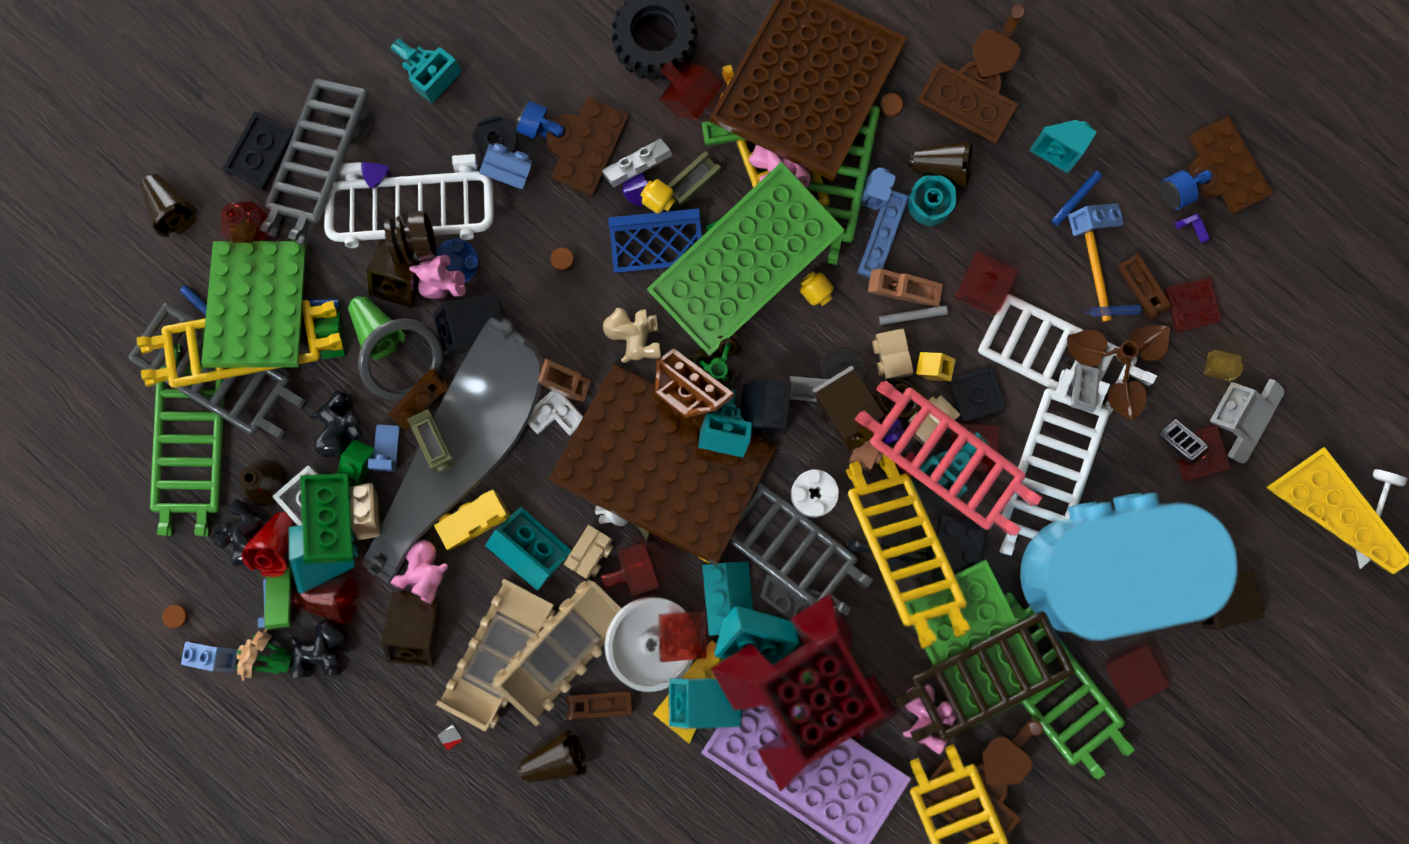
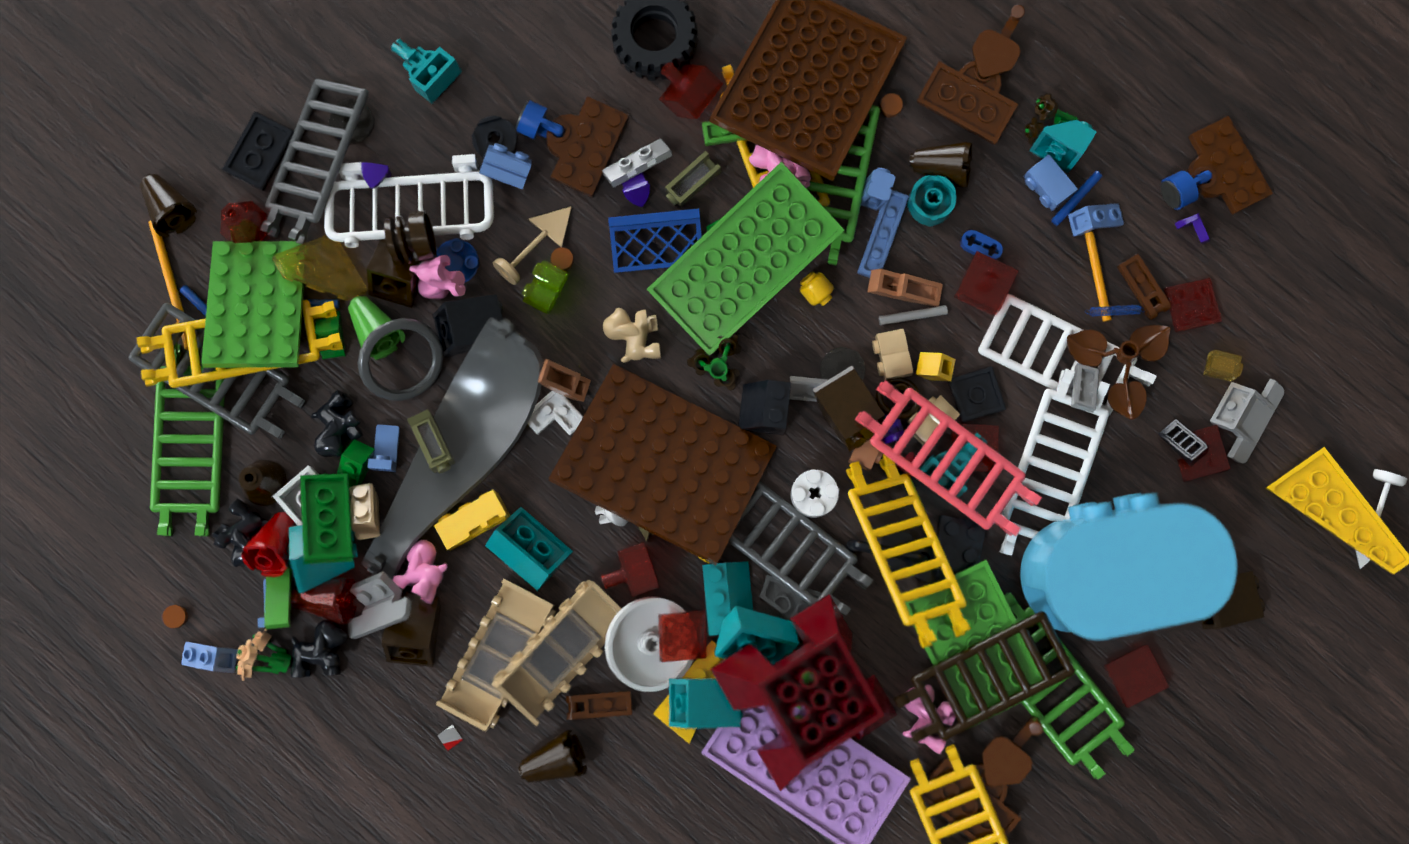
reddish brown plate [388,369,450,431] -> none
tan brick [564,525,614,580] -> none
yellow head [640,180,675,214] -> none
dark orange wedge [655,348,734,418] -> none
teal brick [698,388,752,457] -> none
none -> light orange bar [148,221,188,350]
none -> clear yellow plate [272,235,368,301]
none -> light grey plate [348,572,411,639]
none -> tan piece [493,207,571,285]
none -> clear neon green brick [522,260,570,314]
none -> blue beam [960,230,1003,262]
none -> medium blue brick [1024,155,1078,211]
none -> dark brown plant [1025,93,1078,144]

